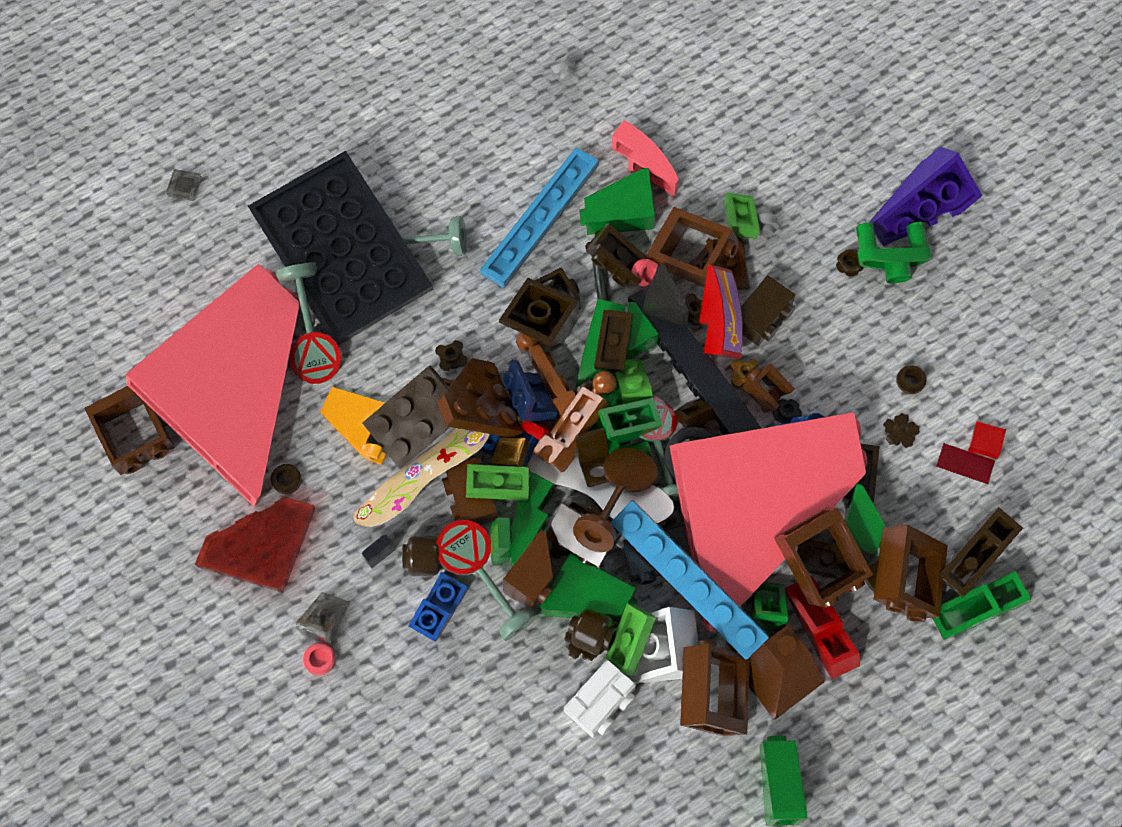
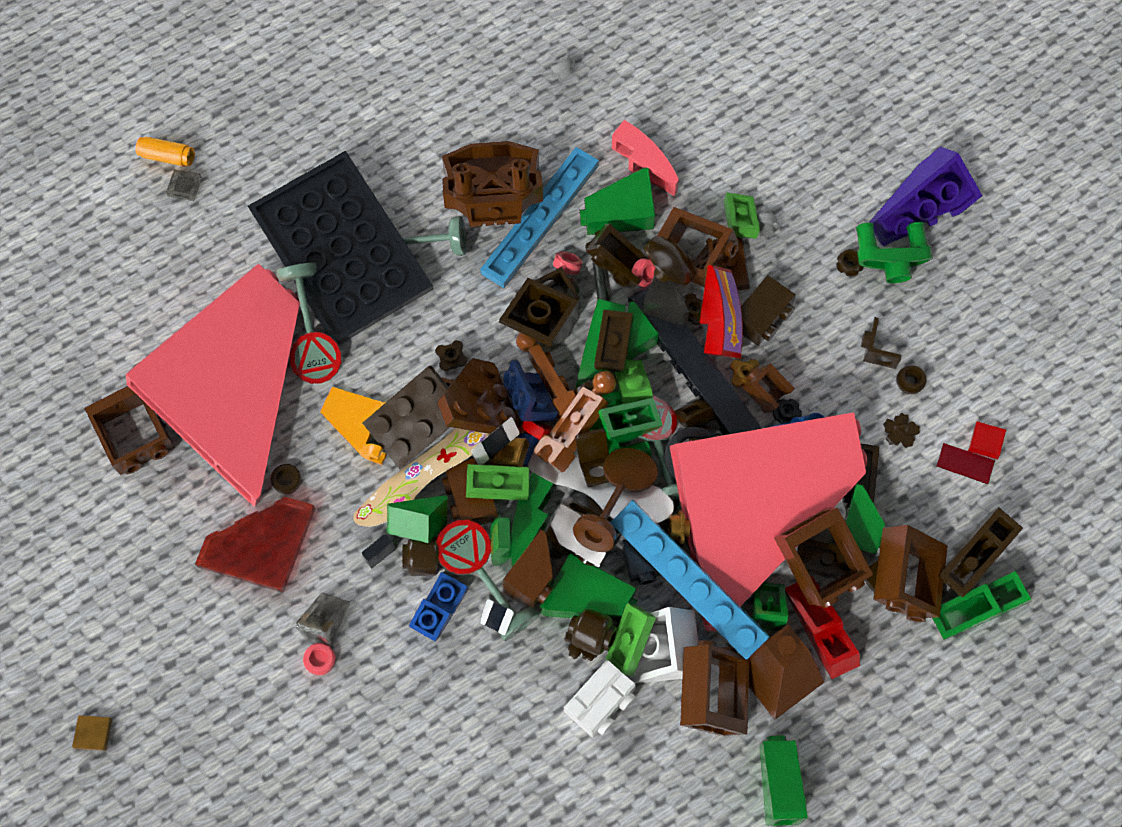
none -> pearl gold tile [72,715,112,751]
none -> light orange piece [136,136,195,167]
none -> green slope [387,495,448,543]
none -> reddish brown brick [442,141,543,227]
none -> sticker [471,417,519,465]
none -> sticker [481,599,514,635]
none -> coral tile [553,251,583,275]
none -> dark brown dish [644,236,695,285]
none -> pearl gold plate [668,511,690,544]
none -> dark brown bracket [861,317,902,369]

